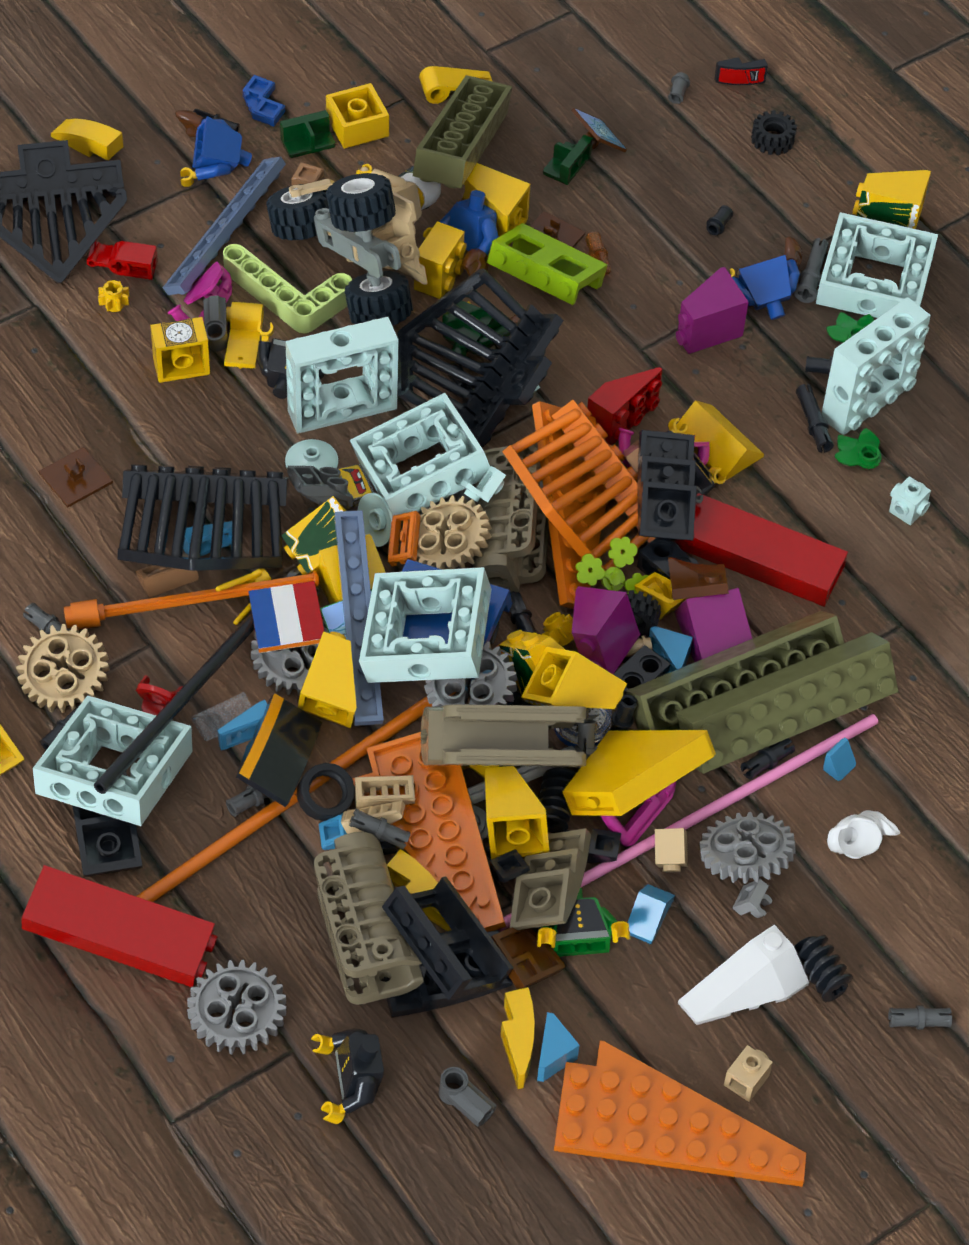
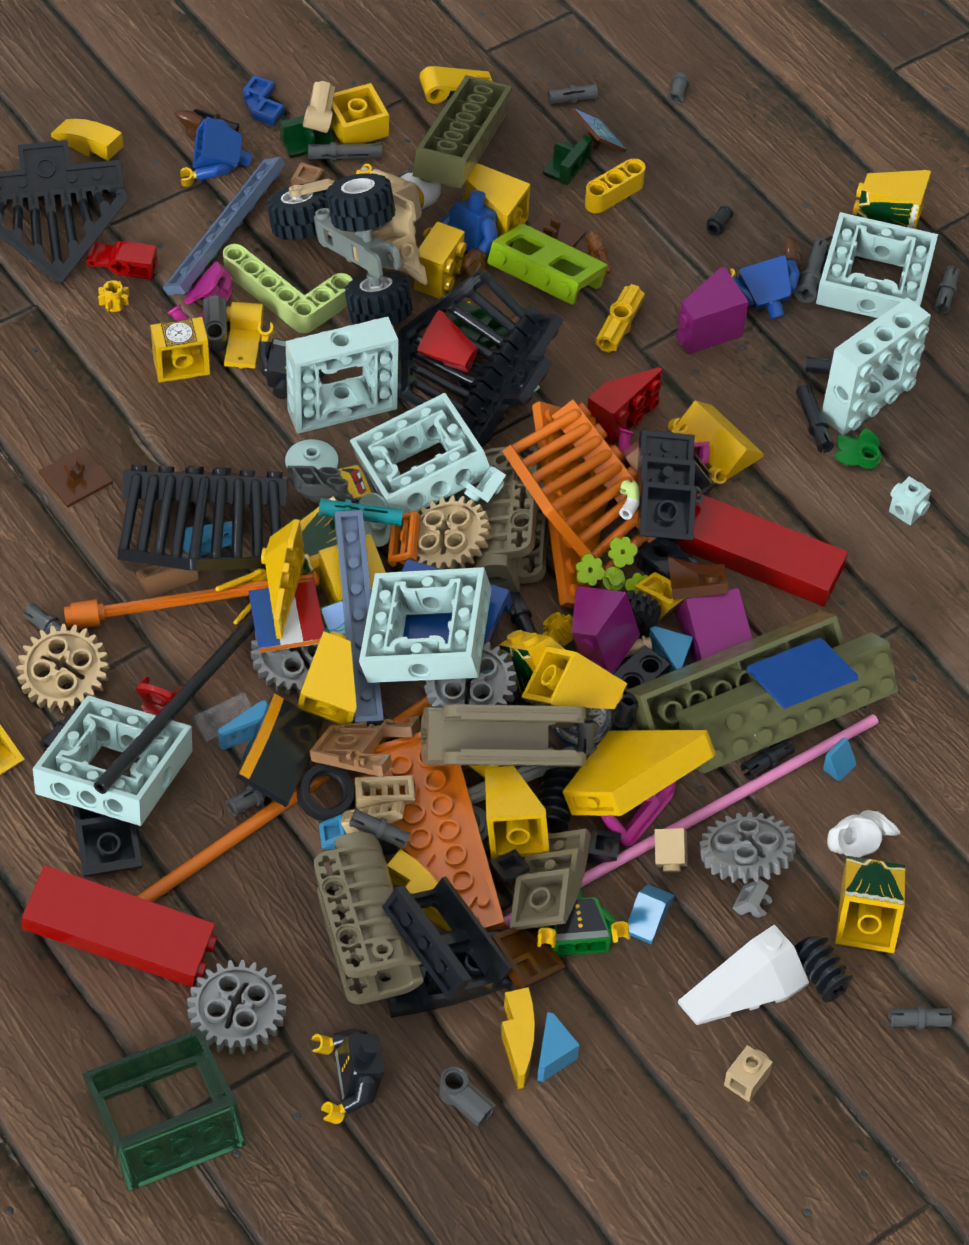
orange wing [554,1041,806,1187] -> none
slope [714,57,768,85] -> none
black tyre [751,110,797,155] -> none
green plate [826,312,874,343] -> none
none -> clear green windscreen [82,1029,246,1191]
none -> yellow wedge [261,519,305,639]
none -> tan piece [303,81,335,133]
none -> dark grey pin [308,142,382,161]
none -> medium nougat wing [310,716,421,777]
none -> teal pin [318,498,403,526]
none -> red slope [417,310,478,373]
none -> dark grey pin [547,83,598,105]
none -> yellow beam [585,159,646,213]
none -> yellow piece [596,284,645,353]
none -> arm [619,480,640,520]
none -> blue piece [747,637,858,709]
none -> yellow slope [835,856,905,953]
none -> dark grey pin [933,266,961,314]

